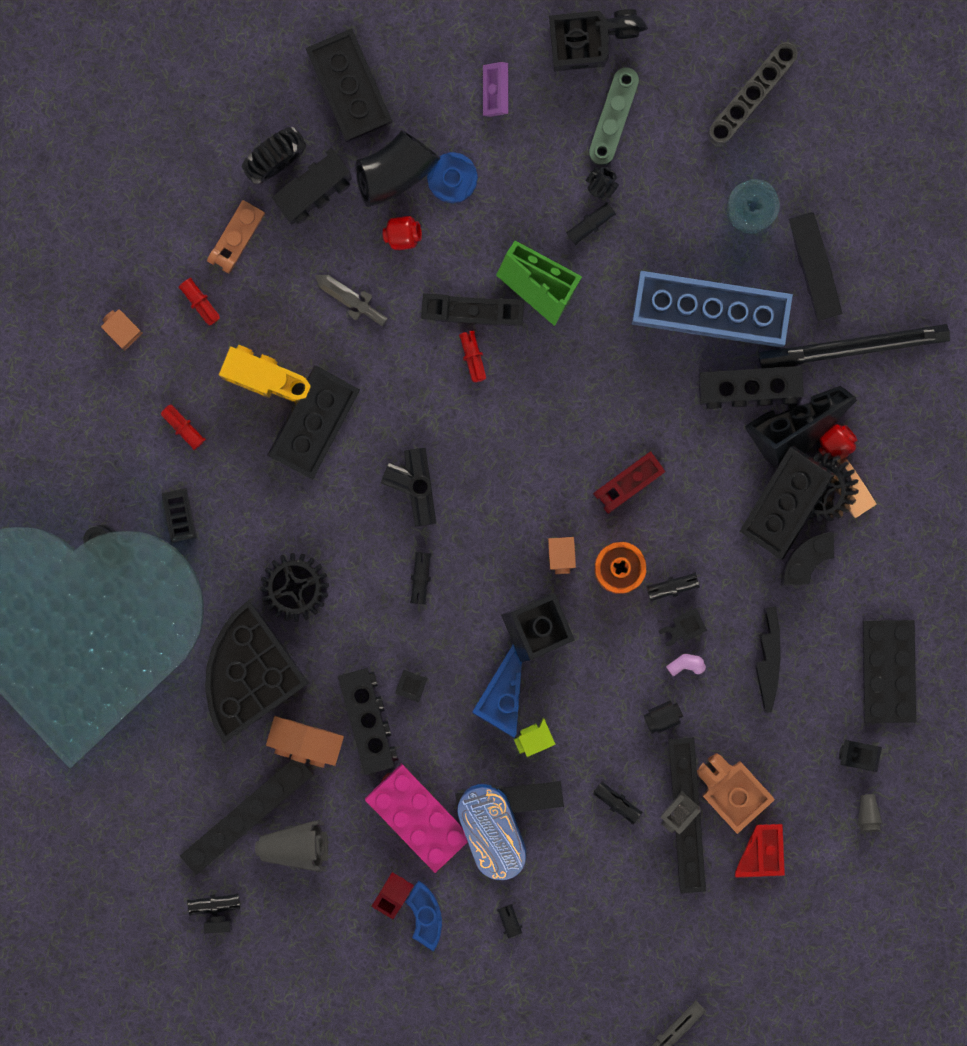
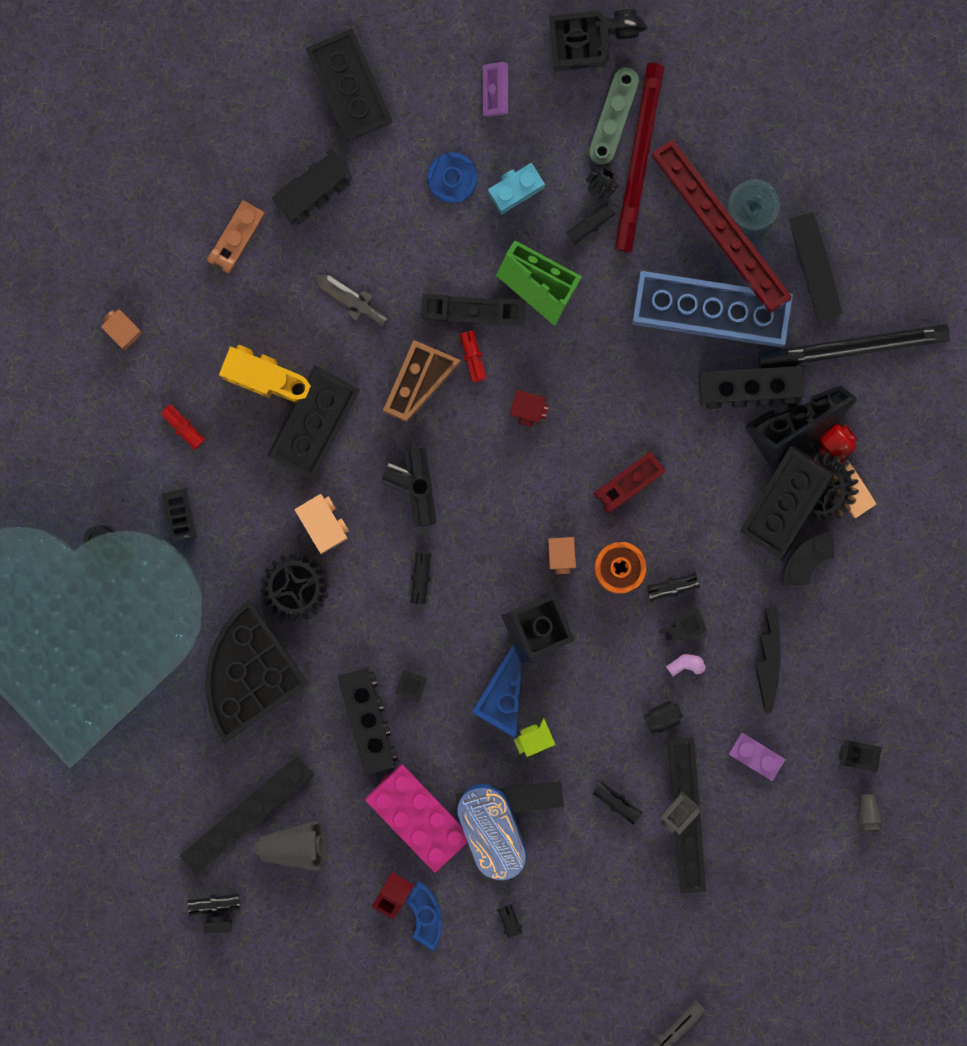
red axle [178,278,220,326] -> none
black gear [241,127,306,184] -> none
nougat brick [266,716,344,768] -> none
black brick [355,130,441,207] -> none
red head [383,216,422,250] -> none
nougat plate [697,753,775,834] -> none
dark grey beam [708,42,798,146] -> none
red wing [734,824,785,877] -> none
black plate [862,620,916,723] -> none
none -> light nougat brick [294,494,349,554]
none -> medium nougat wedge [383,340,461,423]
none -> medium azure brick [488,163,545,215]
none -> dark red brick [510,390,549,427]
none -> dark red piece [614,63,665,253]
none -> dark red plate [651,140,792,313]
none -> medium lavender plate [728,732,786,781]

